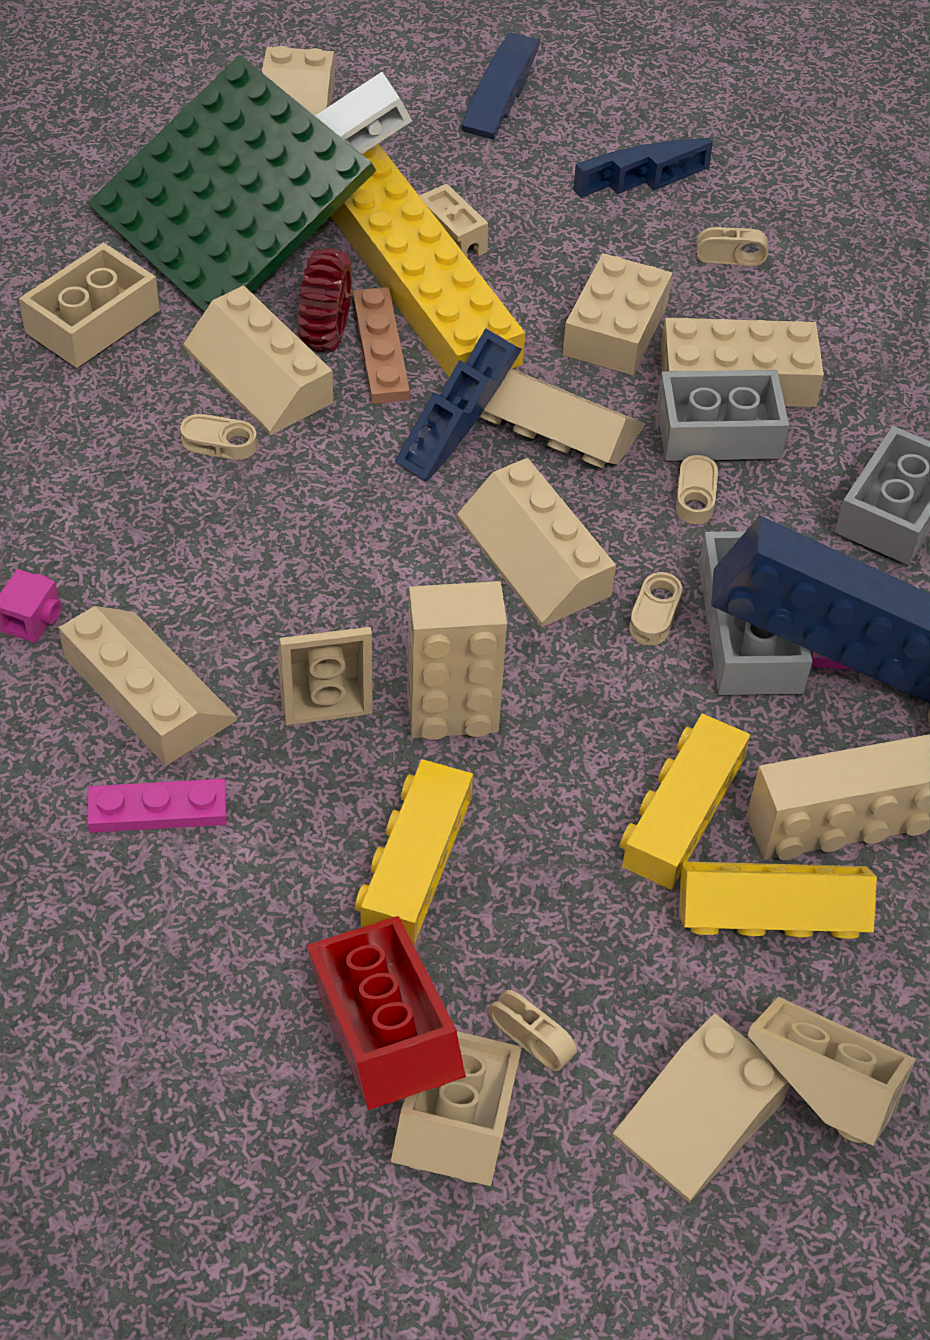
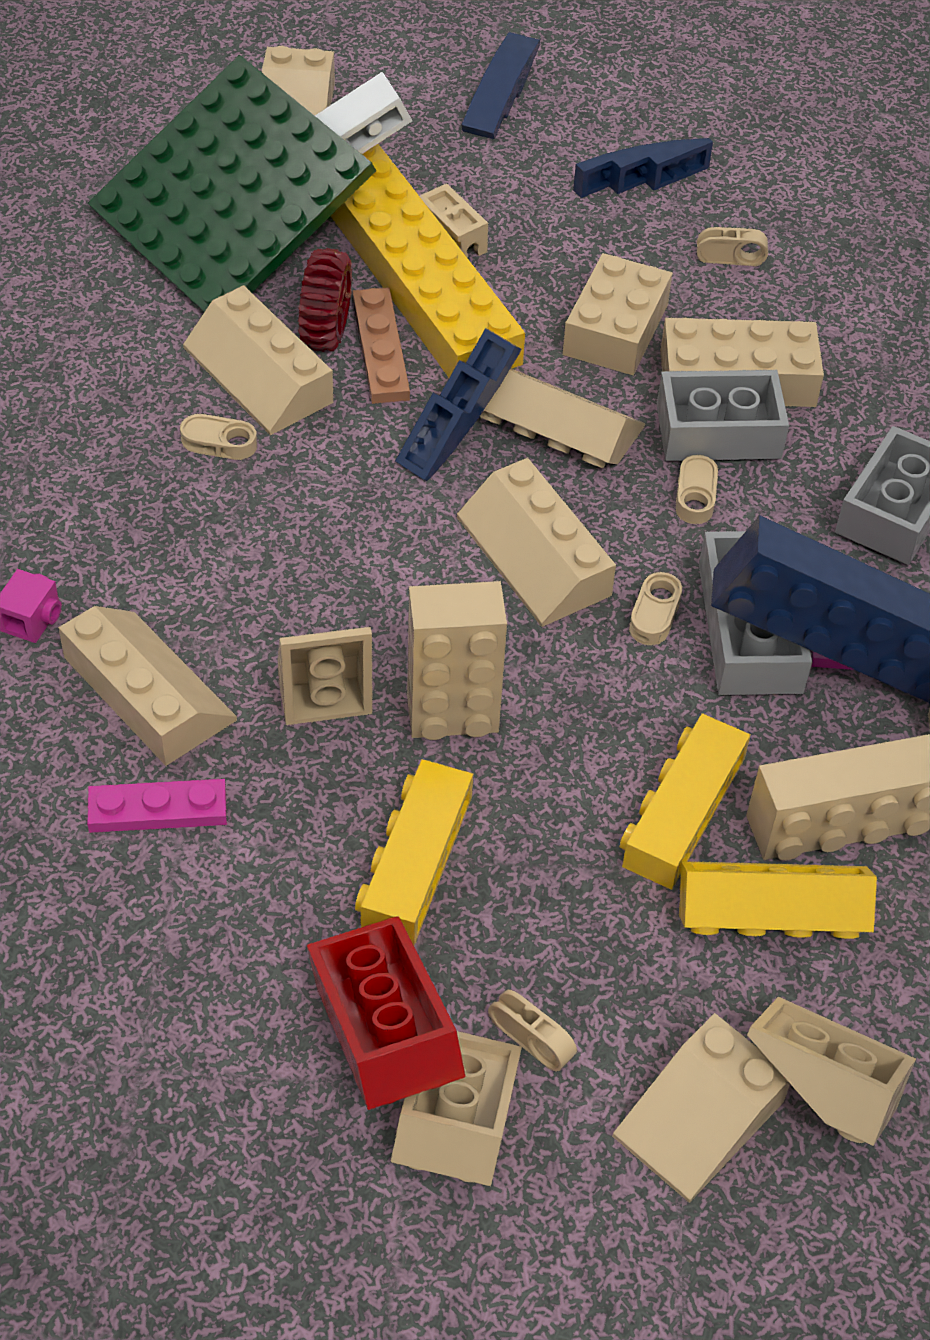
tan brick [19,242,160,368] -> none

